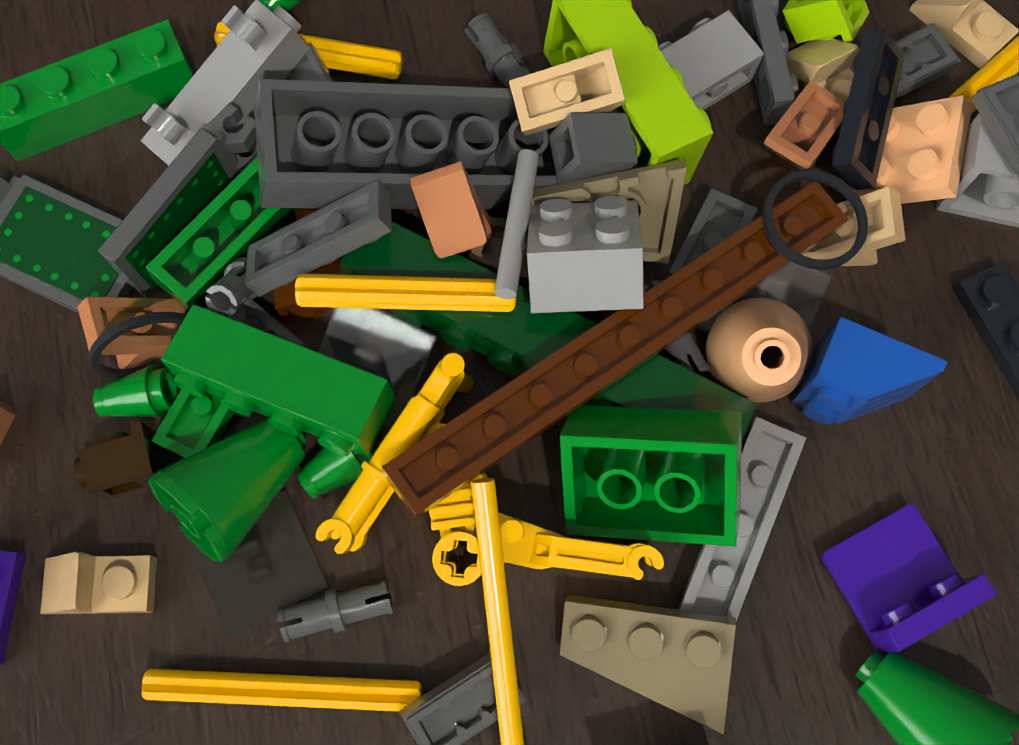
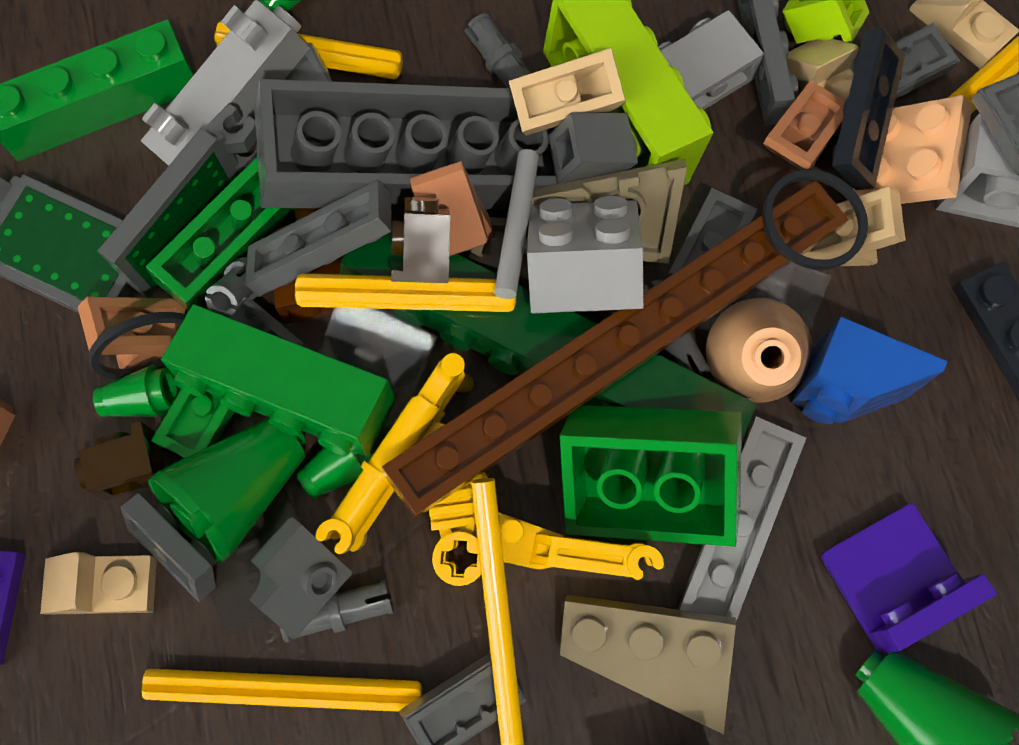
none -> dark grey plate [120,493,216,602]
none -> dark grey brick [249,517,353,639]
none -> brick [391,197,451,283]

